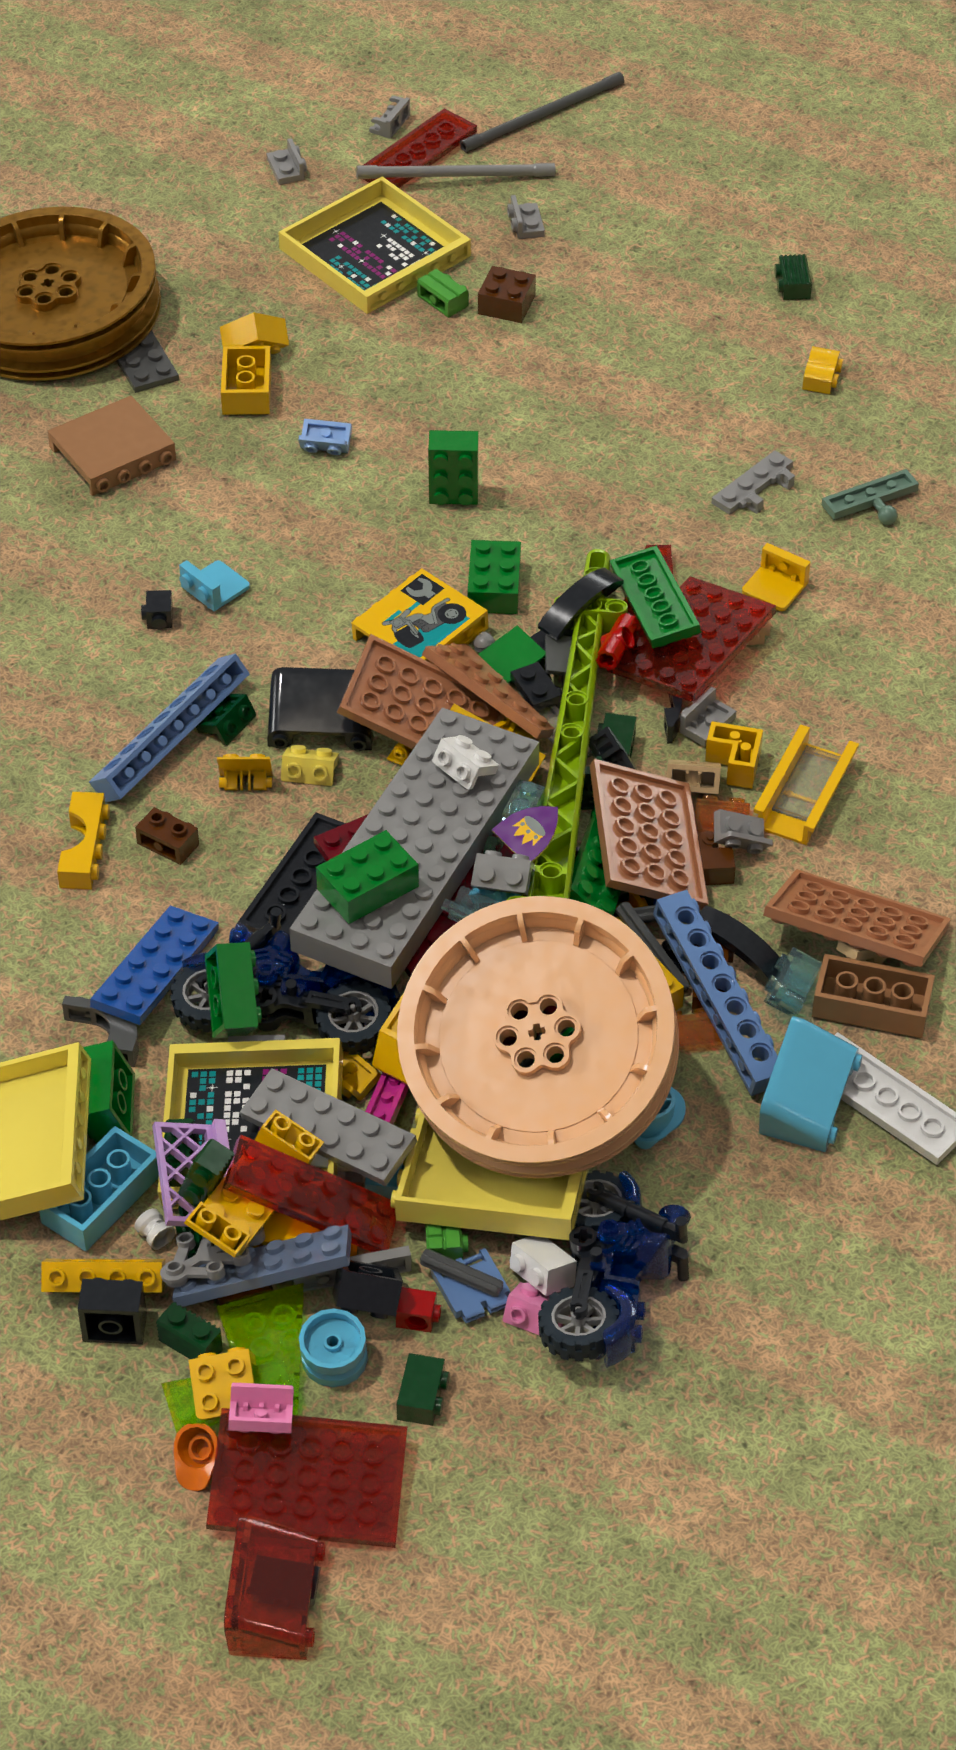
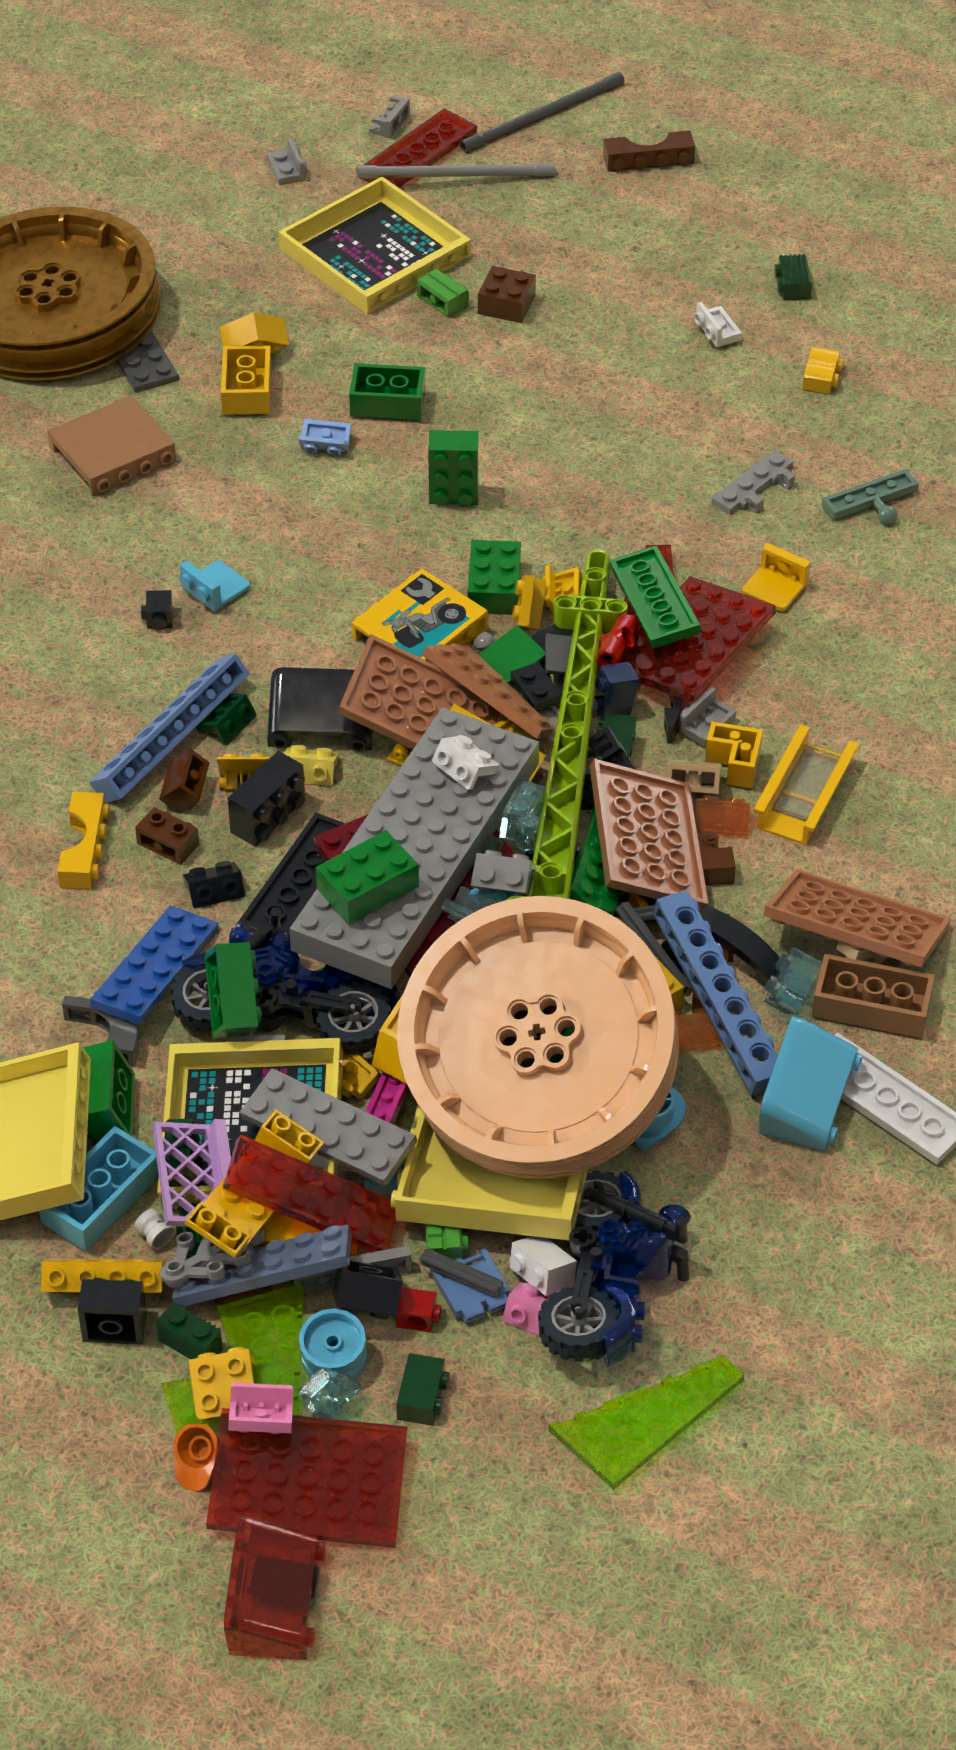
dark green brick [178,1139,235,1206] -> none
dark purple shield [492,806,558,862] -> none
light grey bracket [507,195,545,239] -> none
black slope [538,568,624,641] -> none
light grey bracket [714,809,773,854] -> none
none -> reddish brown brick [159,748,210,813]
none -> black bracket [182,861,245,908]
none -> black brick [228,751,306,847]
none -> clear light blue bracket [298,1367,362,1425]
none -> green brick [349,363,425,420]
none -> yellow bracket [512,575,546,630]
none -> yellow bracket [542,564,582,614]
none -> clear neon green wing [548,1355,745,1490]
none -> dark blue brick [593,662,639,721]
none -> reddish brown arch [603,130,695,172]
none -> white bracket [694,302,742,347]

